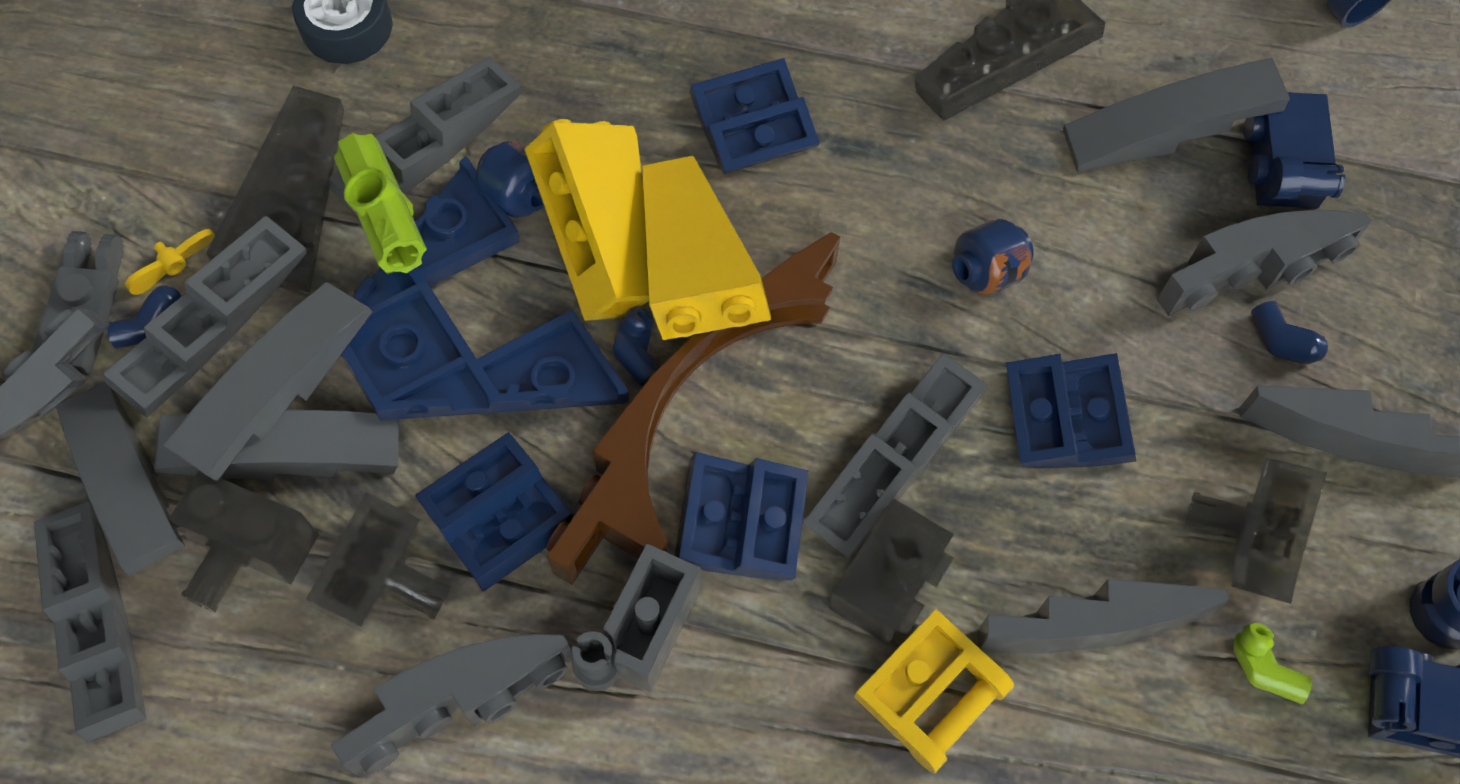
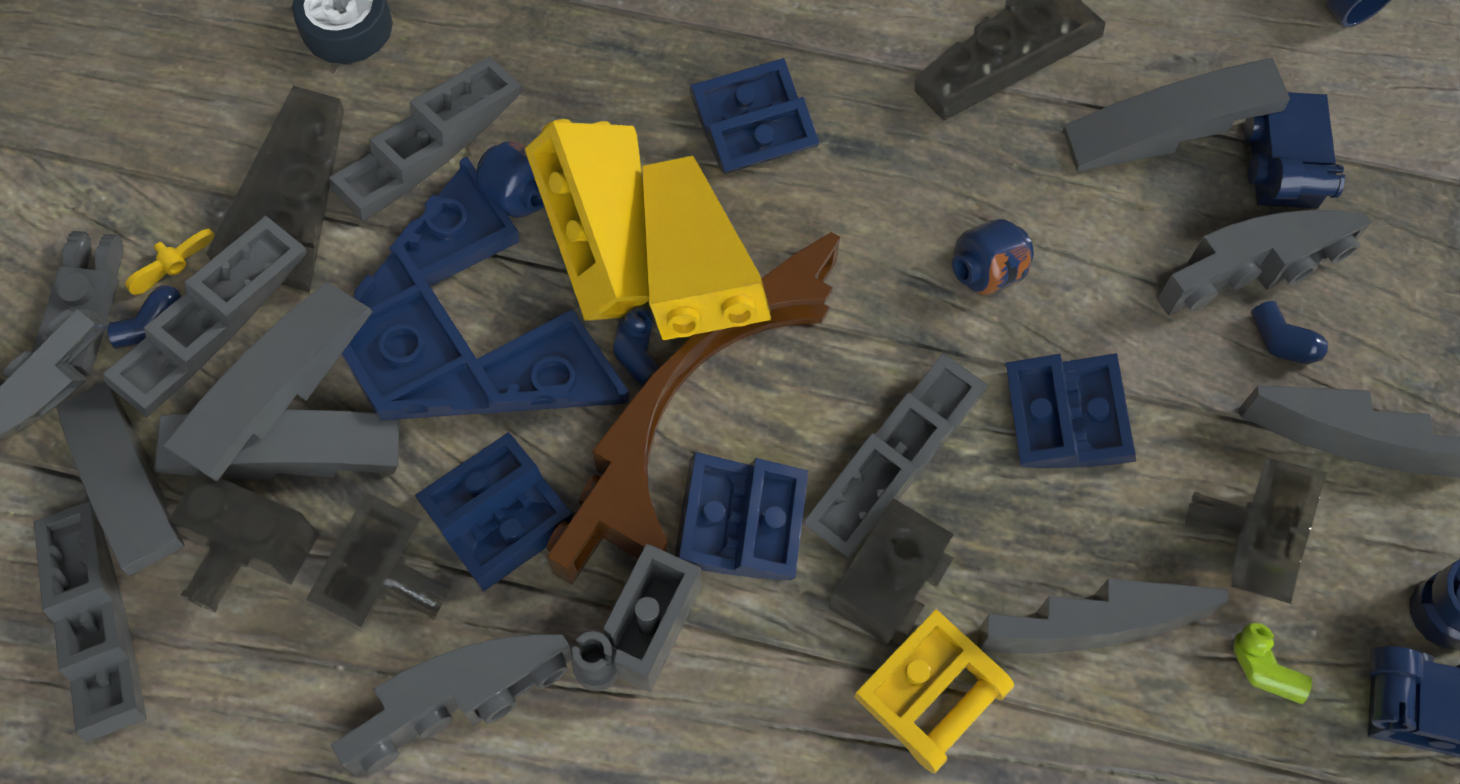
lime piece [333,133,427,274] -> none

